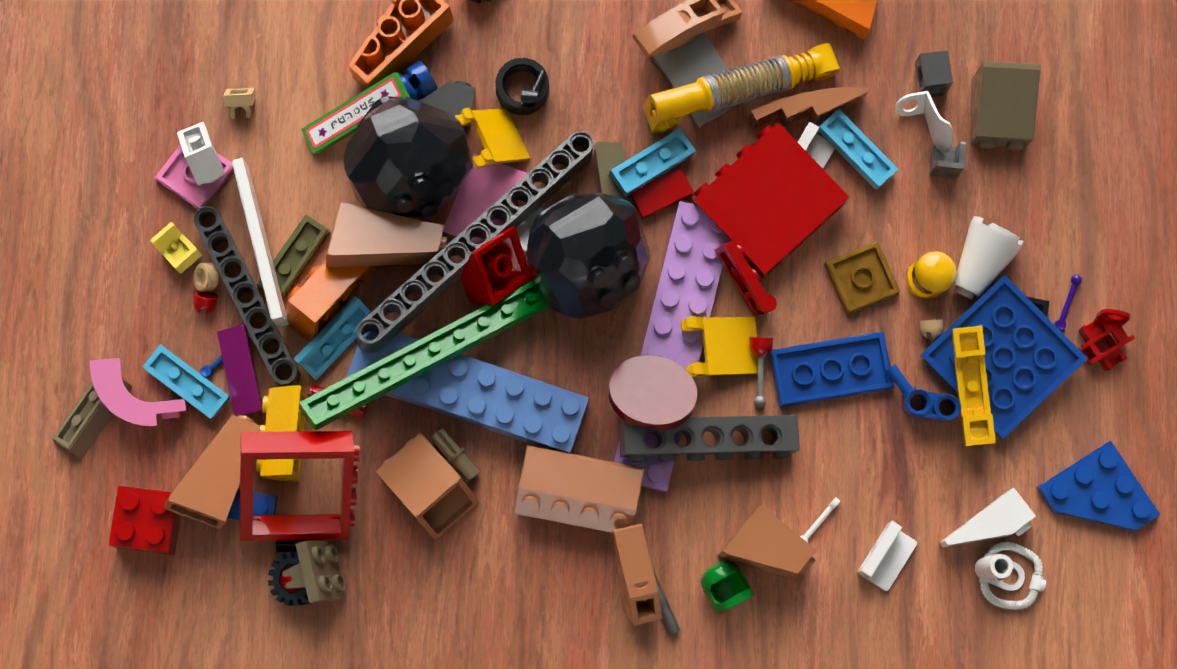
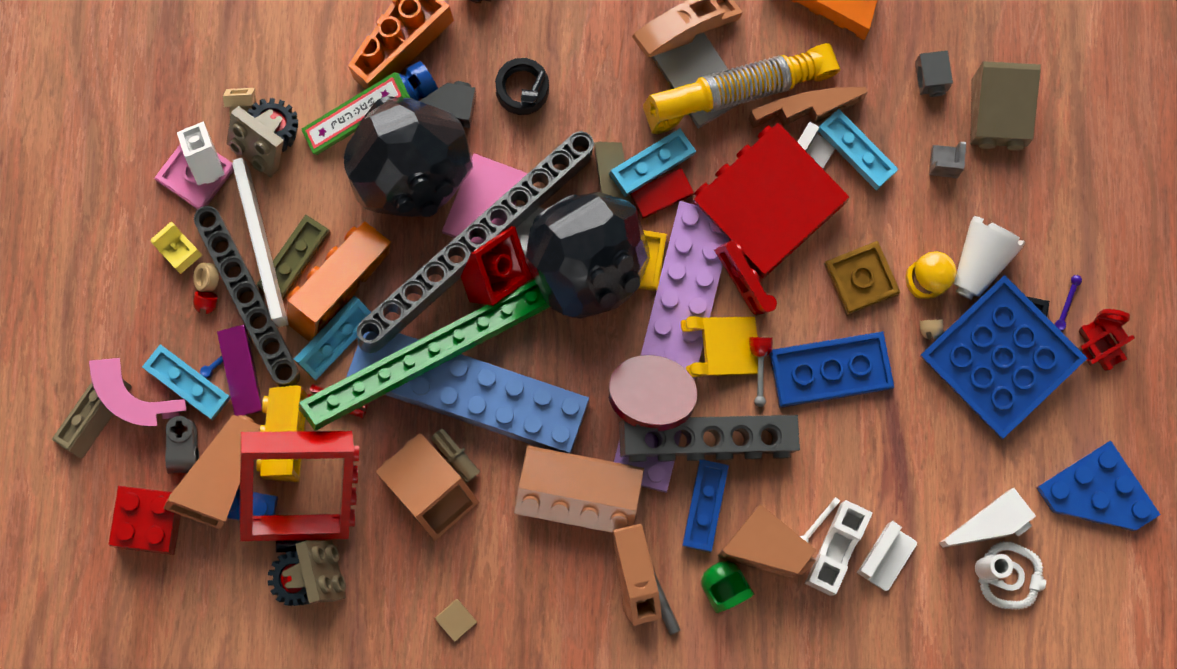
nougat slope [326,202,447,267] -> none
yellow flag [455,108,531,168] -> none
blue beam [886,364,961,422] -> none
white piece [895,91,954,154] -> none
yellow slope [952,326,996,446] -> none
none -> dark grey piece [165,416,199,474]
none -> dark tan plate [226,98,298,177]
none -> tan slope [434,599,477,642]
none -> yellow tile [639,230,667,291]
none -> blue plate [682,460,729,553]
none -> white arch [804,500,872,596]

